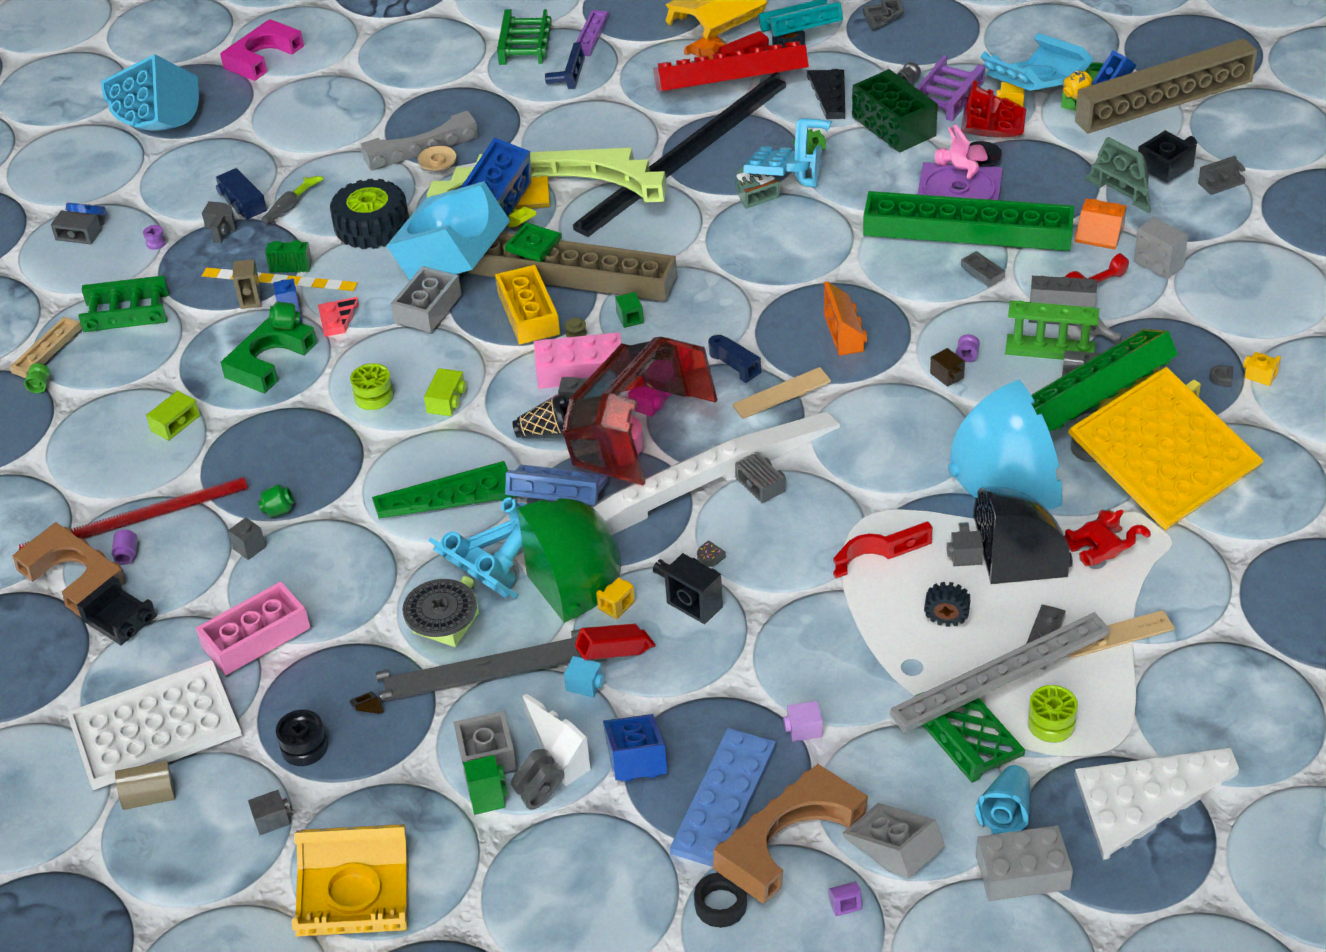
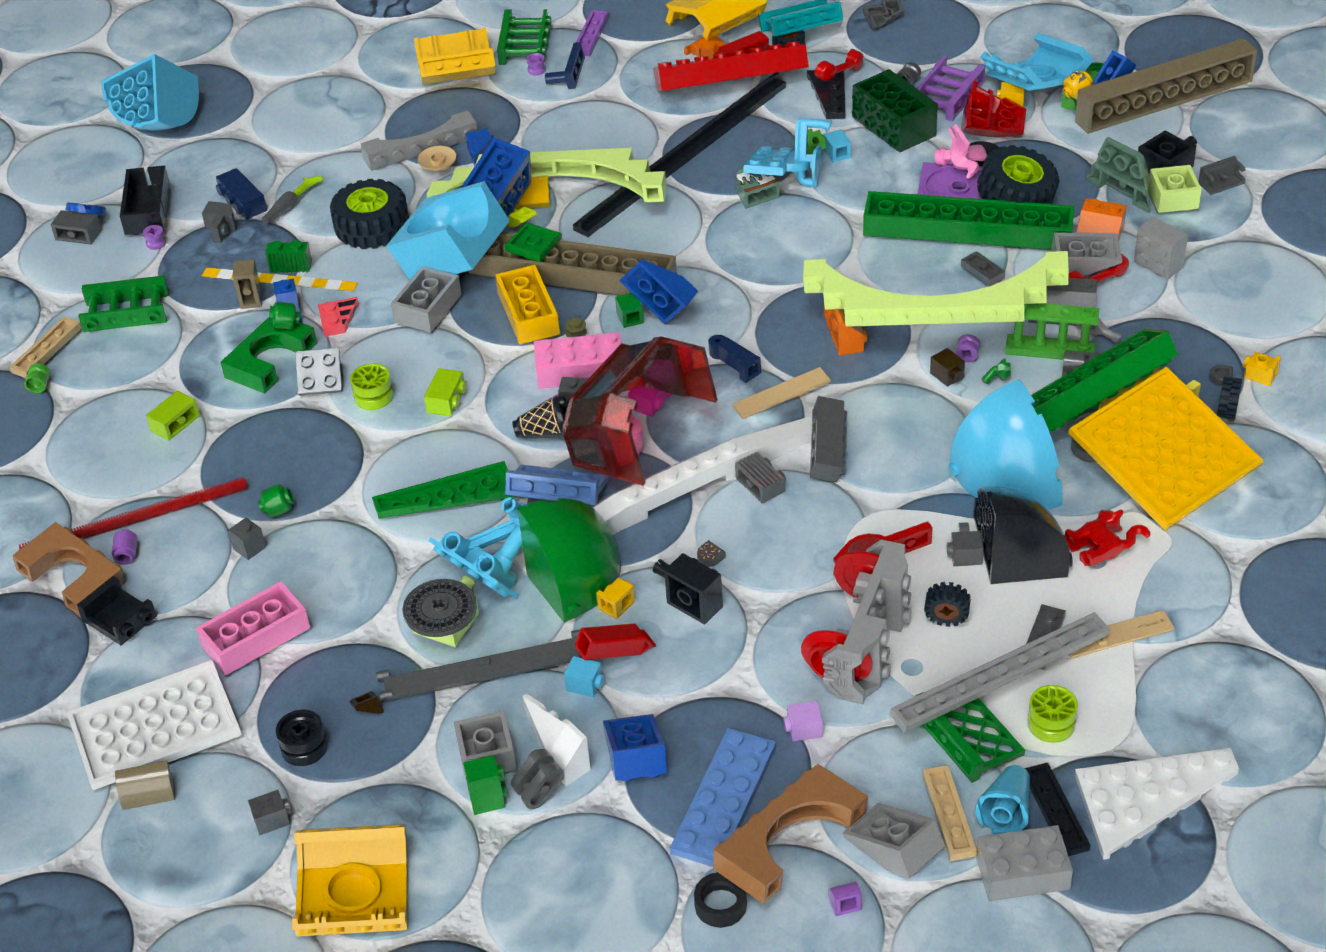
dark pink arch [220,19,304,81] -> none
none -> black piece [120,165,170,235]
none -> plate [295,348,343,396]
none -> yellow panel [414,27,496,85]
none -> blue slope [465,128,494,167]
none -> medium lavender wheel [526,53,546,76]
none -> blue slope [619,259,698,324]
none -> light grey piece [801,540,912,704]
none -> yellowish green arch [803,251,1069,326]
none -> dark grey brick [810,396,847,483]
none -> red piece [815,49,864,81]
none -> medium azure brick [823,129,851,162]
none -> tan plate [922,765,977,861]
none -> black wheel [977,145,1059,204]
none -> green plate [981,358,1011,384]
none -> black tile [1024,762,1091,856]
none -> light grey slope [1051,233,1122,276]
none -> yellowish green brick [1149,165,1202,213]
none -> black wheel [1217,376,1242,419]

